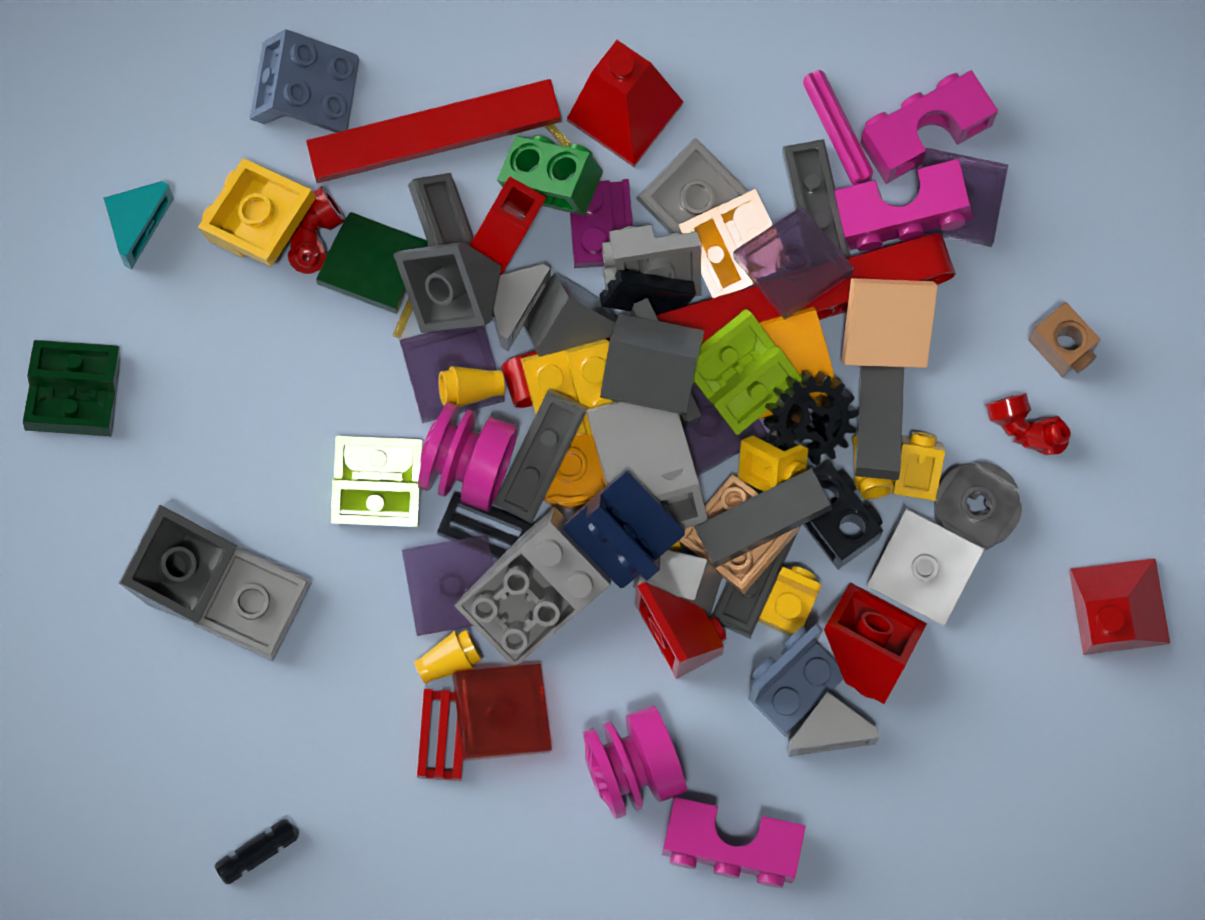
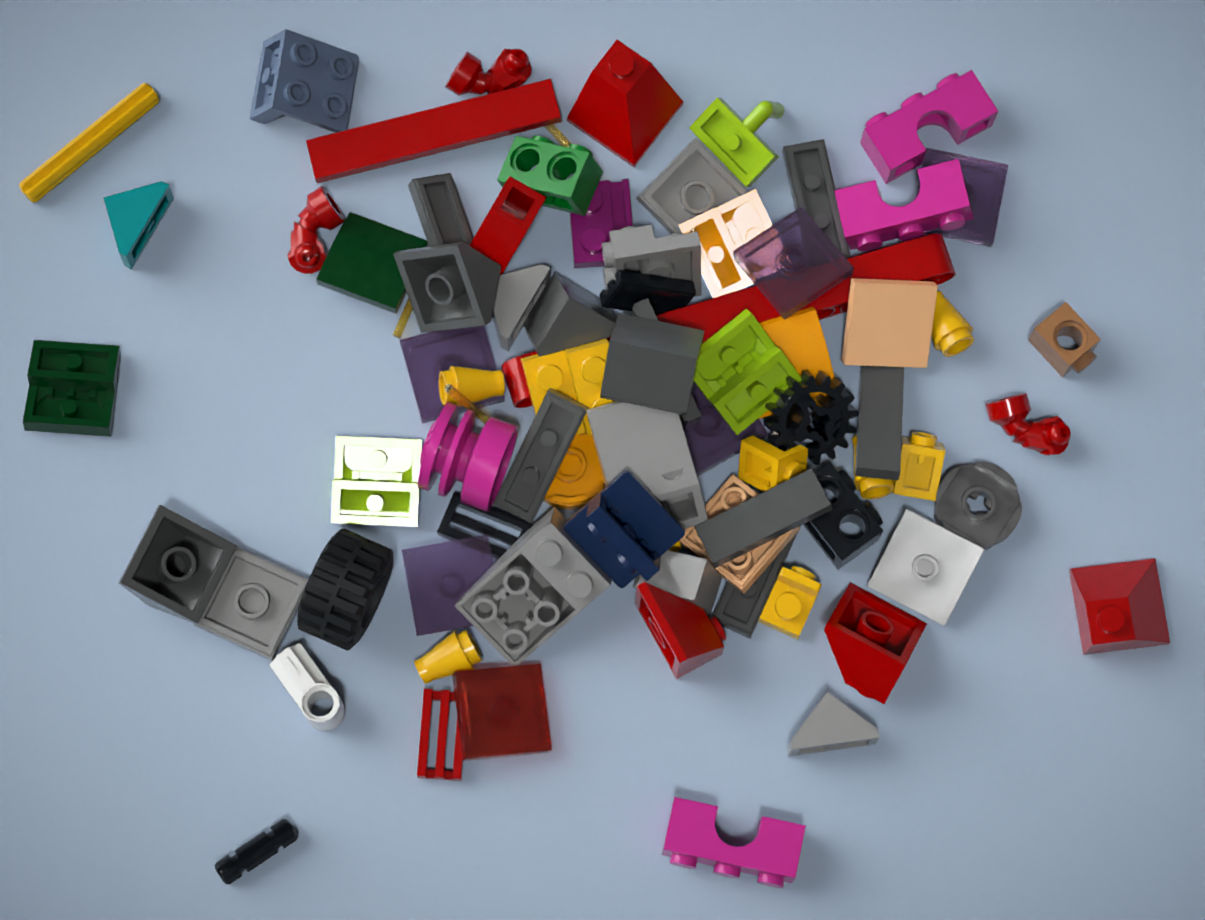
yellow plate [198,158,316,267] -> none
dark pink wheel [582,705,687,819] -> none
sand blue bracket [748,623,844,737] -> none
dark pink axle [803,70,873,185] -> none
none -> yellow axle [19,83,159,203]
none -> white piece [269,643,345,731]
none -> black tyre [297,528,393,651]
none -> clear yellow piece [444,384,498,424]
none -> red arm [445,49,532,96]
none -> lime plate [689,97,784,187]
none -> yellow cone [931,291,974,357]

